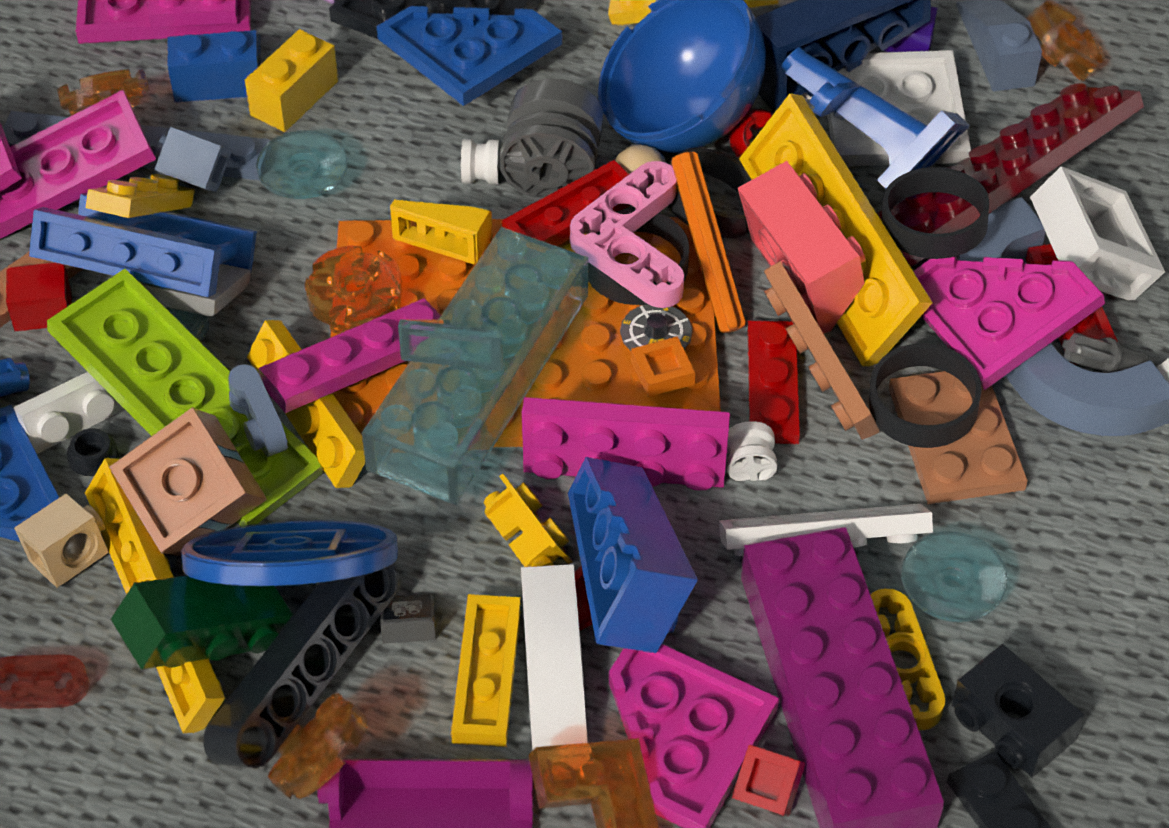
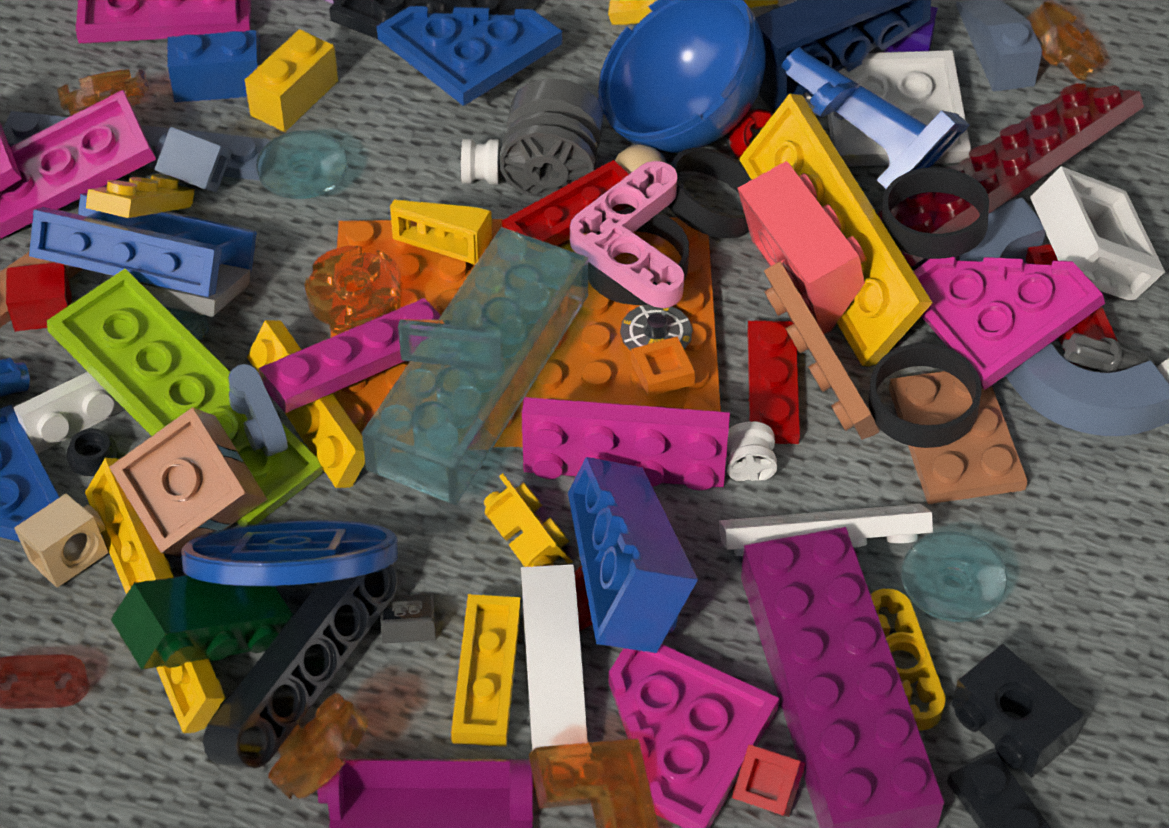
orange axle [671,152,746,333] -> none

